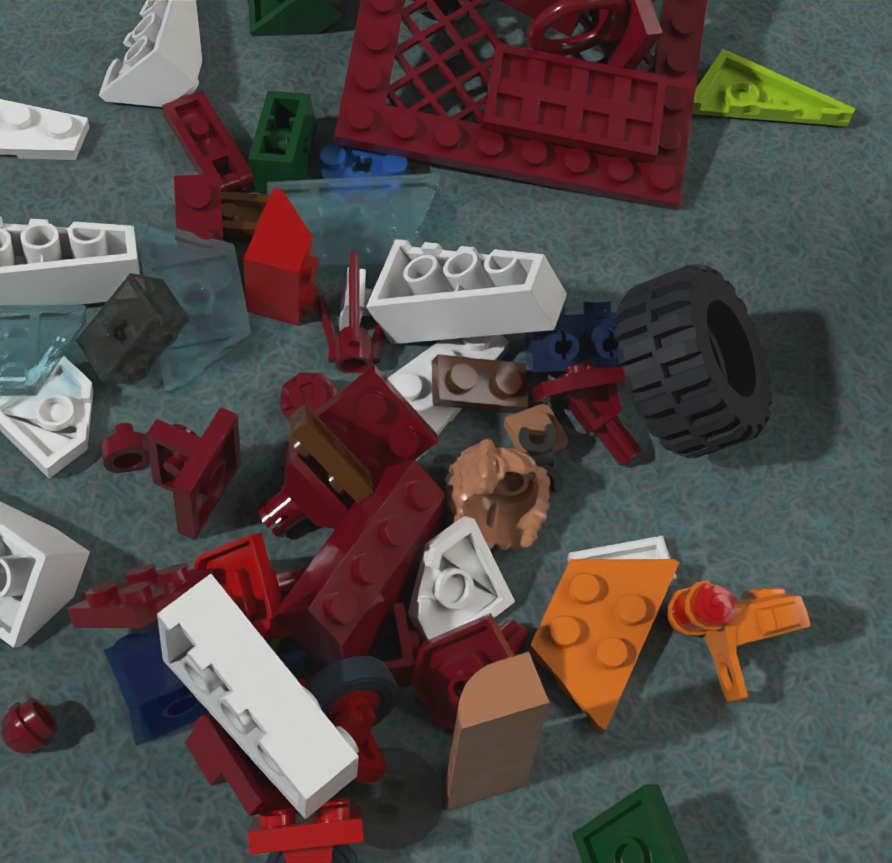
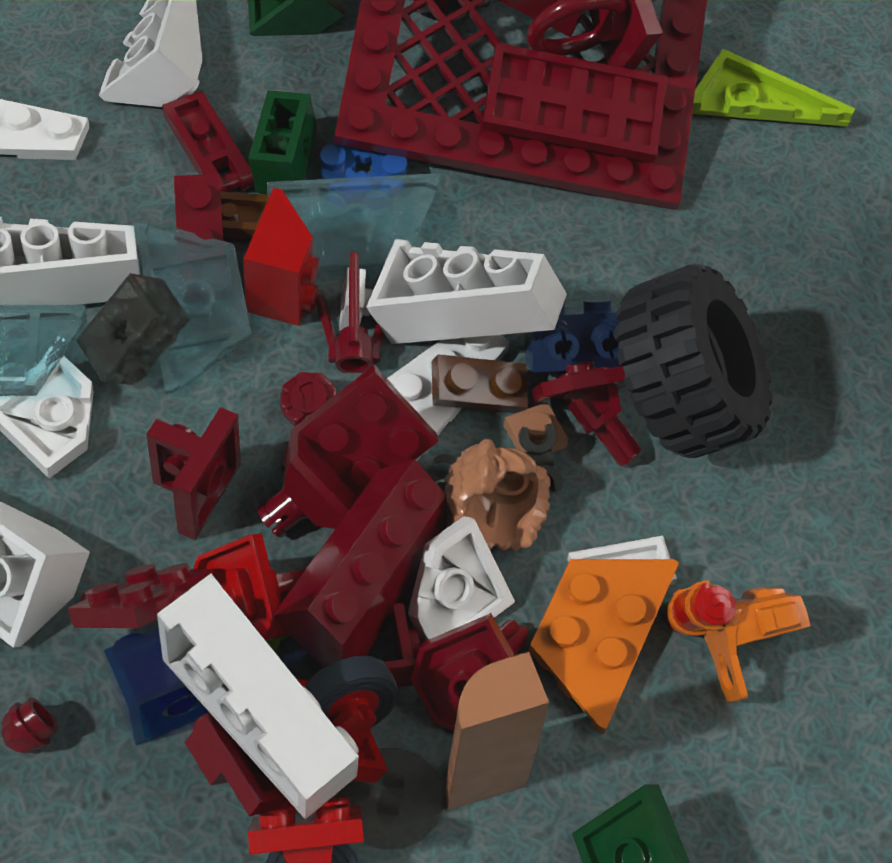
dark red tile [101,423,150,474] -> none
reddish brown plate [290,403,374,504] -> none

